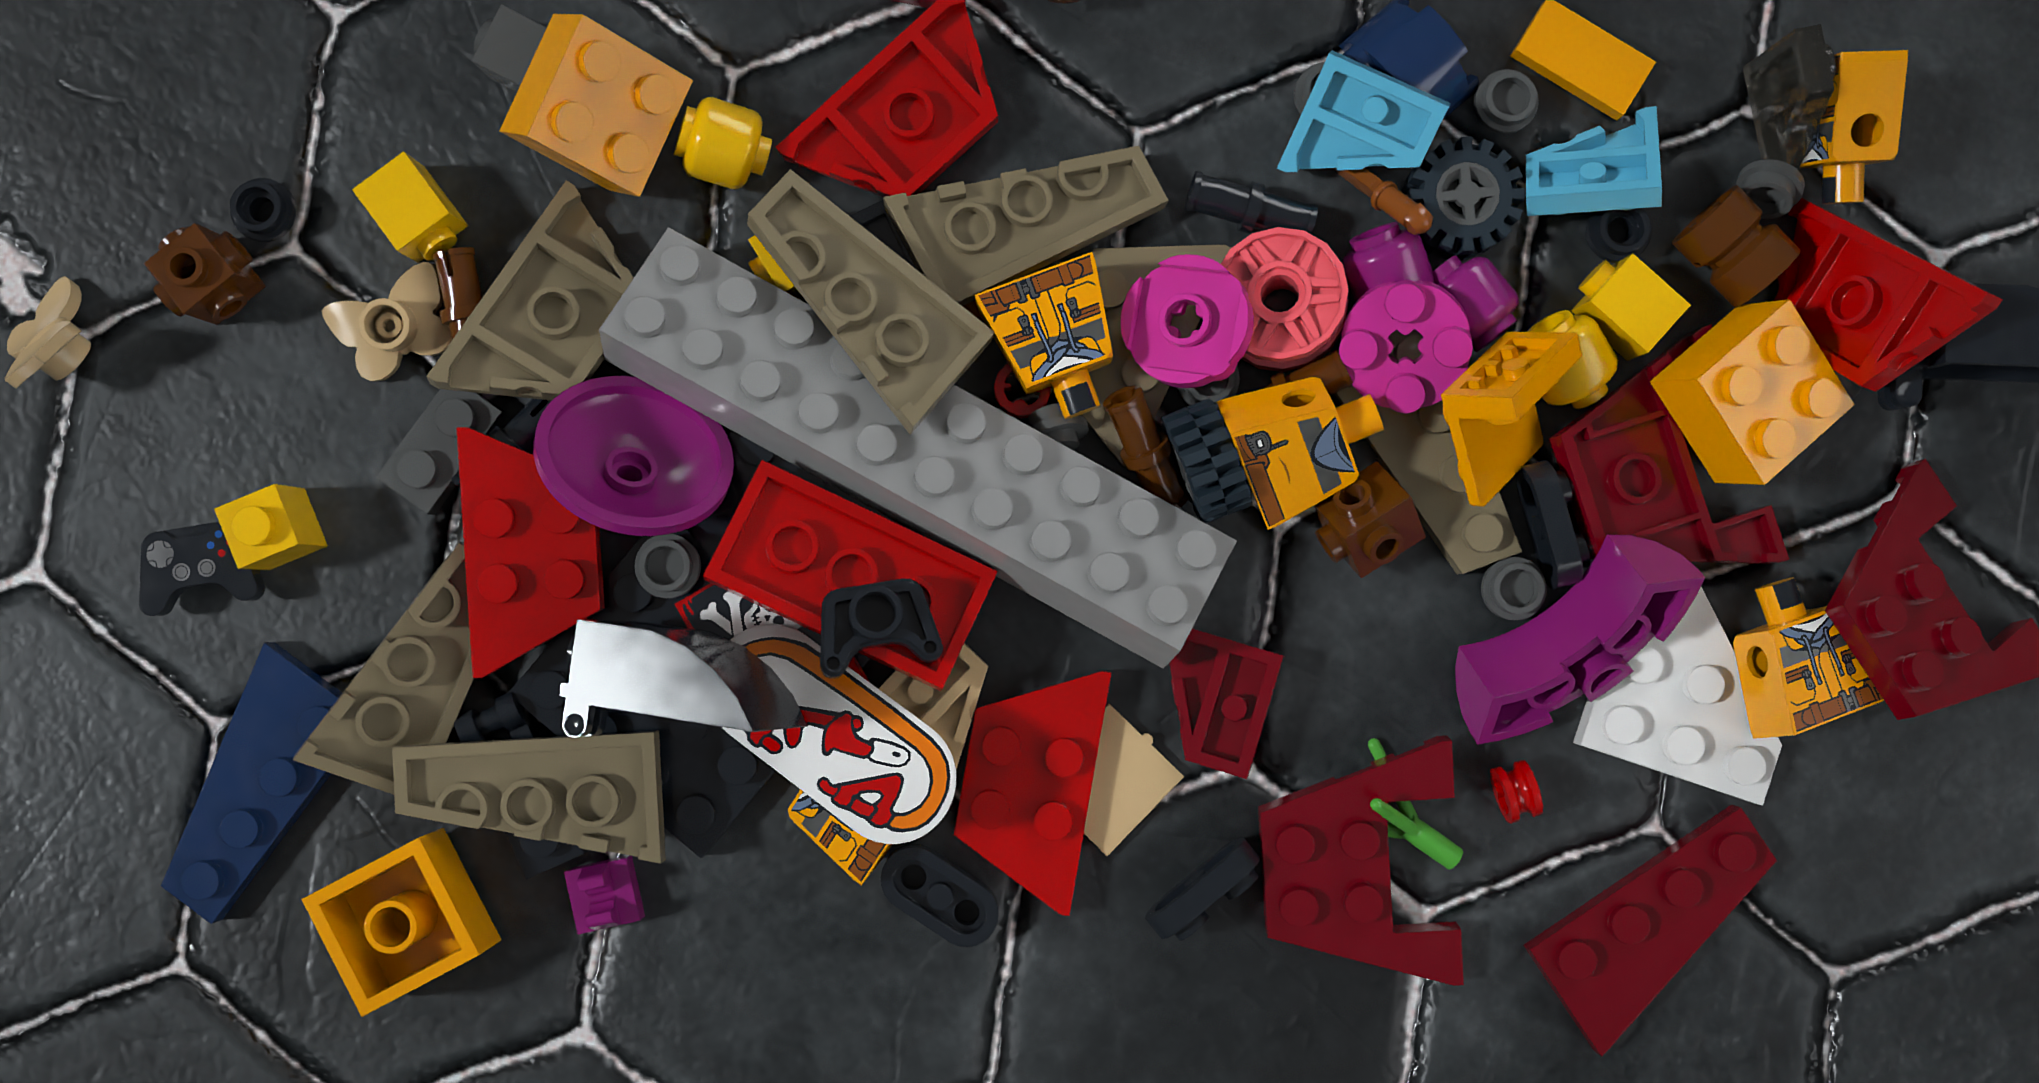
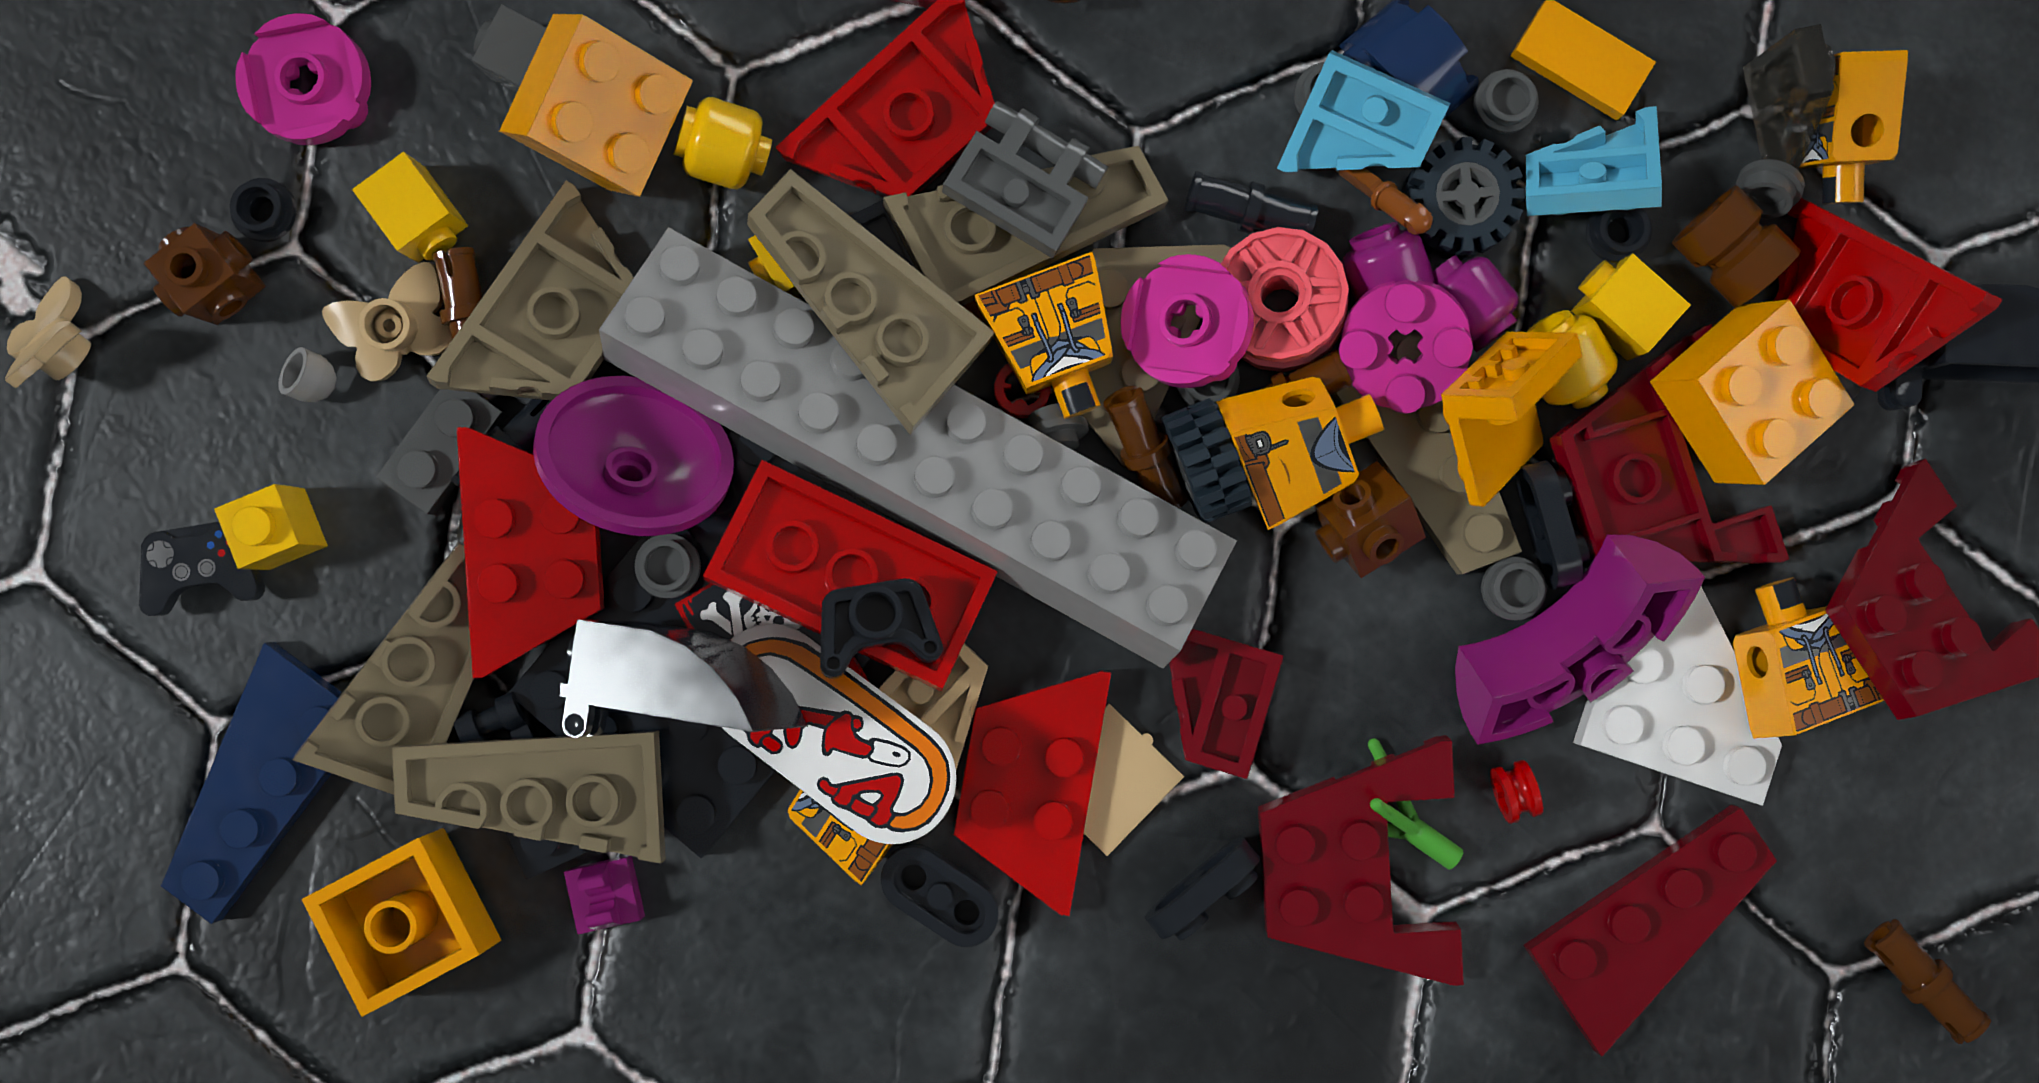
none -> dark pink plate [236,13,371,145]
none -> light grey hinge [278,347,337,402]
none -> dark grey plate [942,101,1109,259]
none -> reddish brown pin [1864,919,1991,1044]

